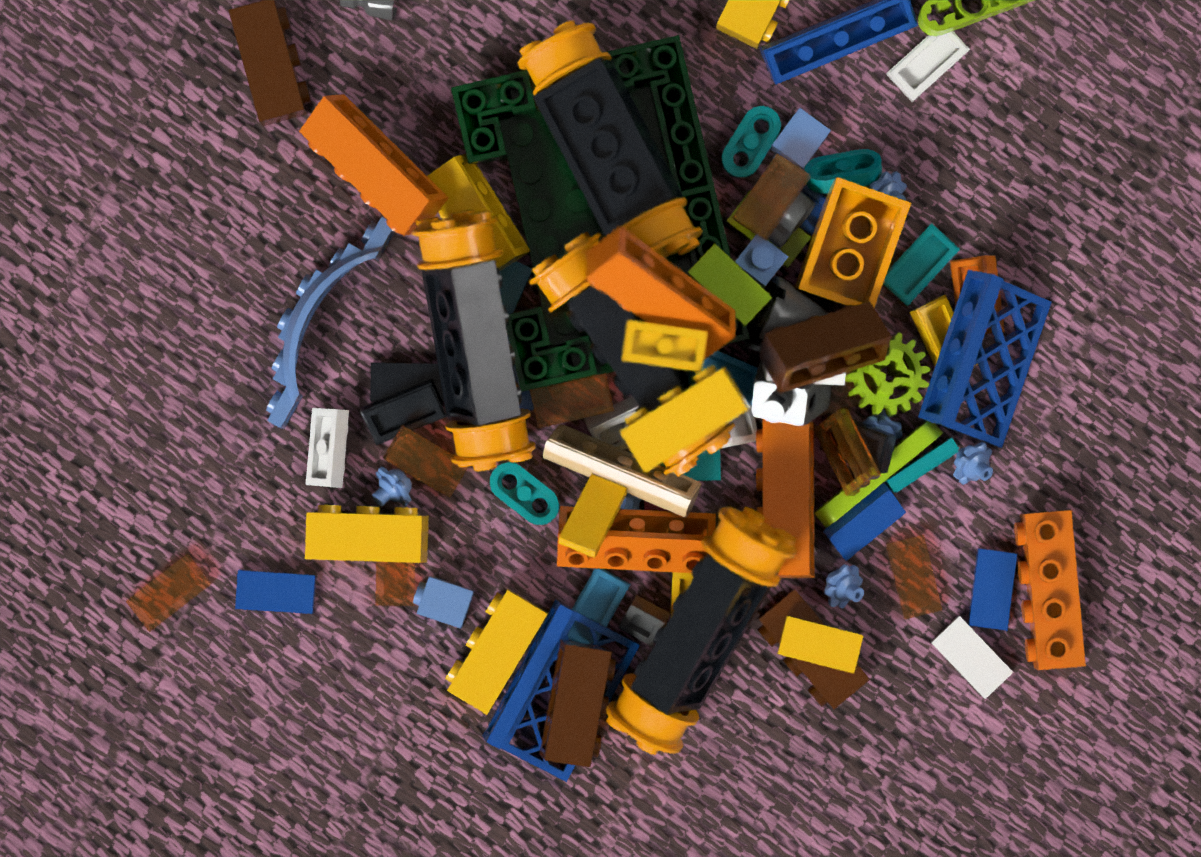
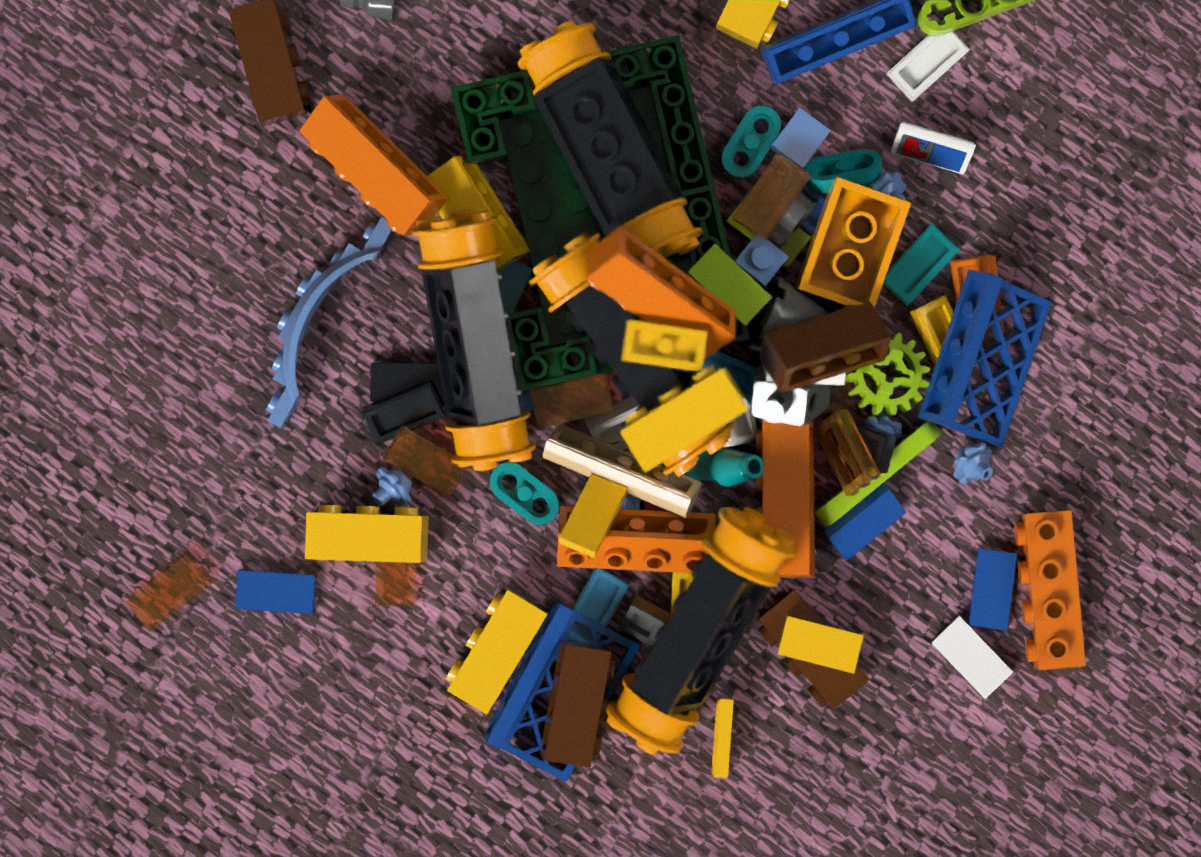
white plate [306,408,349,488] -> none
medium blue brick [413,576,475,629] -> none
medium blue plant [824,564,864,608] -> none
teal tile [885,438,959,493] -> none
clear orange tile [885,535,942,619] -> none
none -> teal cone [709,448,764,487]
none -> yellow tile [711,697,734,778]
none -> slope [891,121,976,174]

